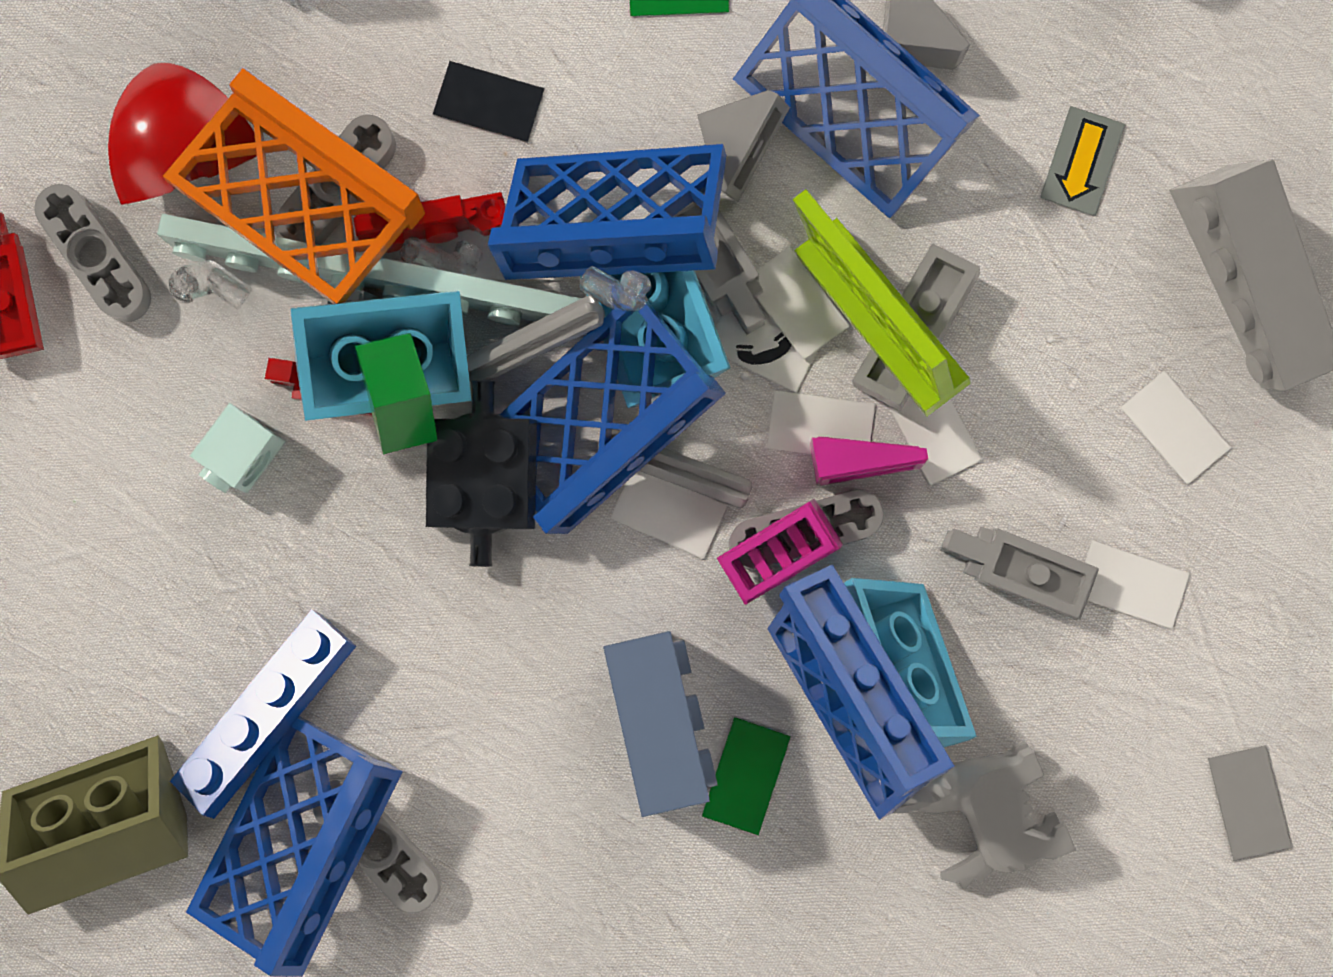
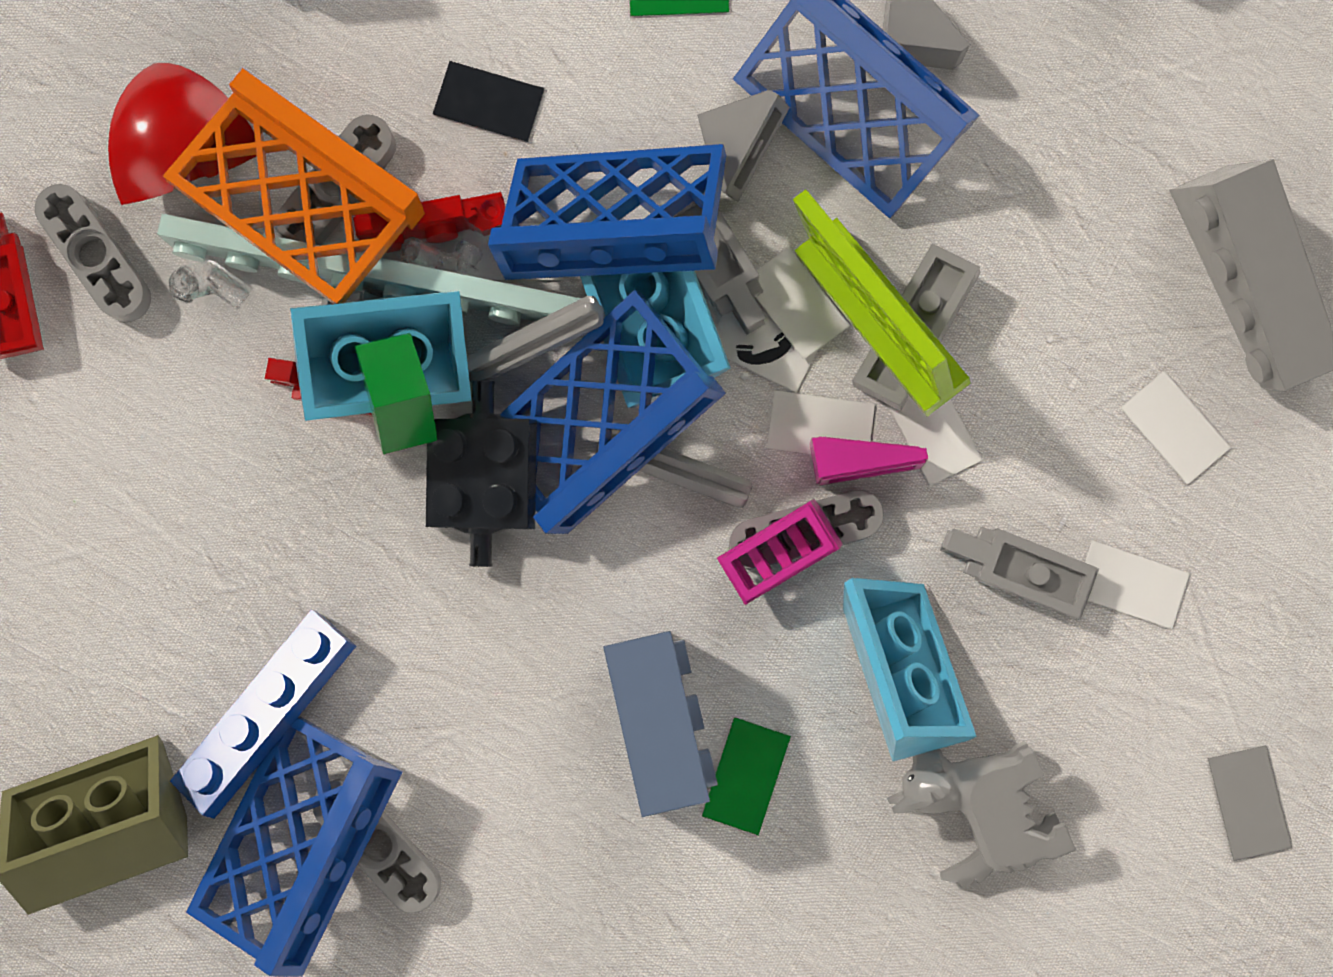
light aqua brick [190,403,286,493] -> none
clear arm [579,266,651,311] -> none
white sticker [611,471,727,559] -> none
blue fence [767,564,955,820] -> none
light grey sticker [1040,106,1125,216] -> none

